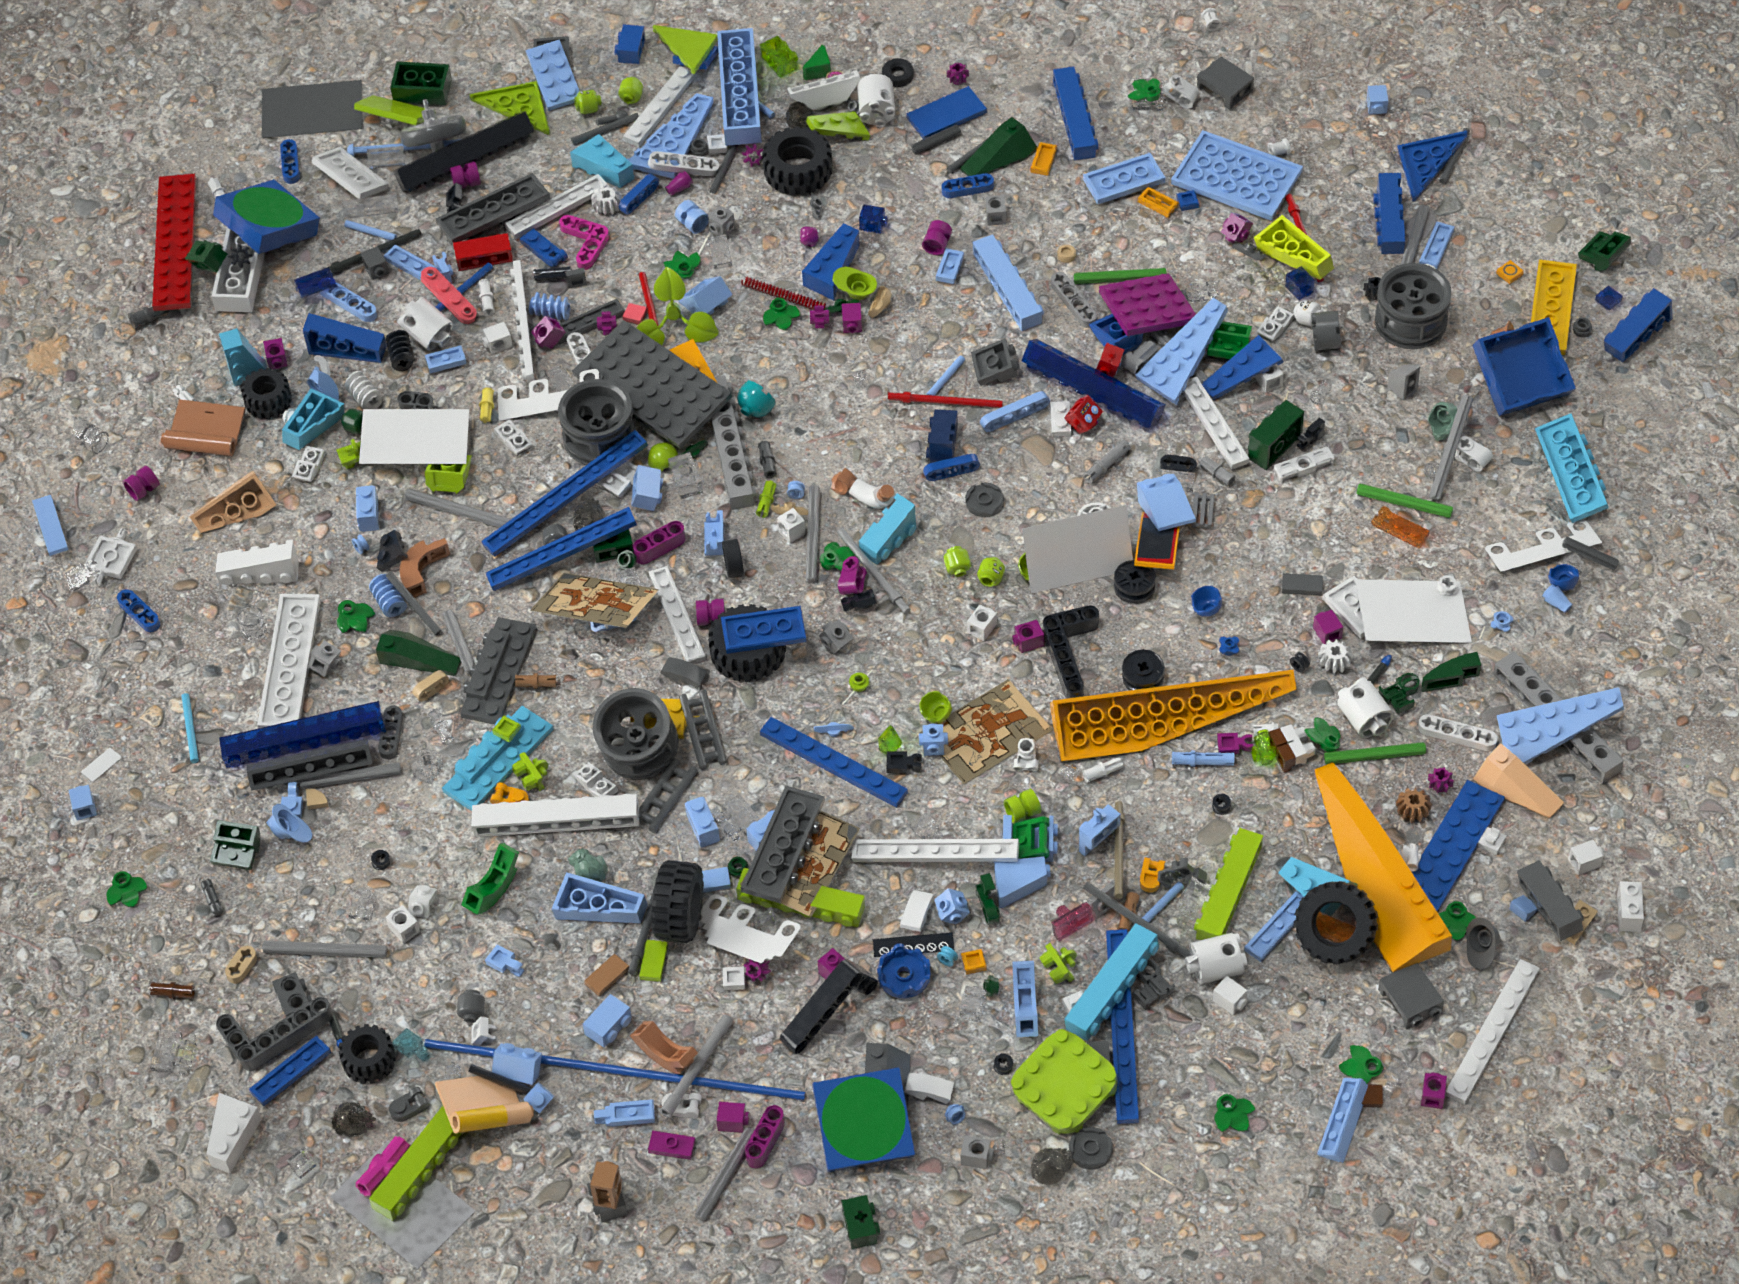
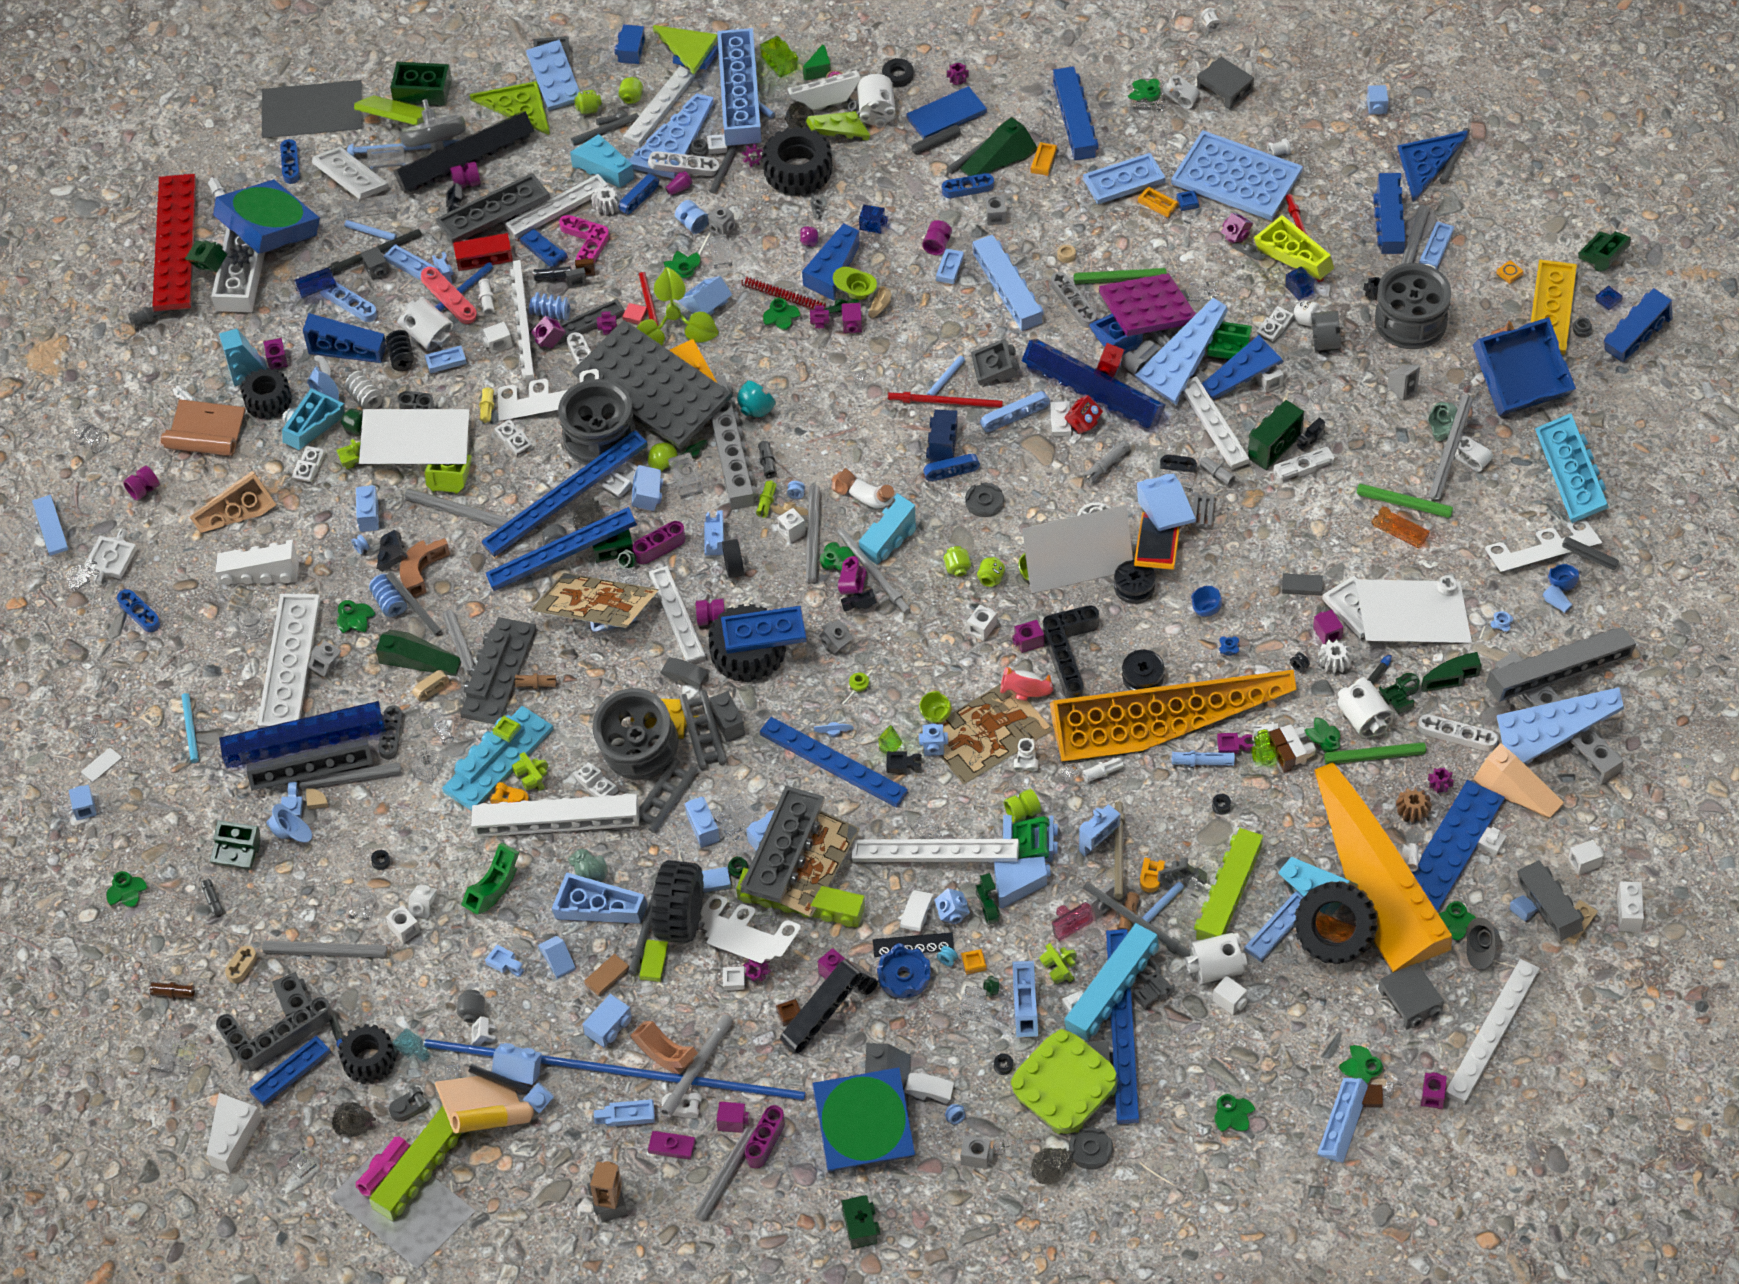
none -> light blue slope [538,936,576,979]
none -> reddish brown tile [575,258,596,276]
none -> dark grey brick [709,691,745,742]
none -> reddish brown tile [776,999,800,1026]
none -> coral animal [1000,667,1053,701]
none -> brick [1485,627,1637,702]

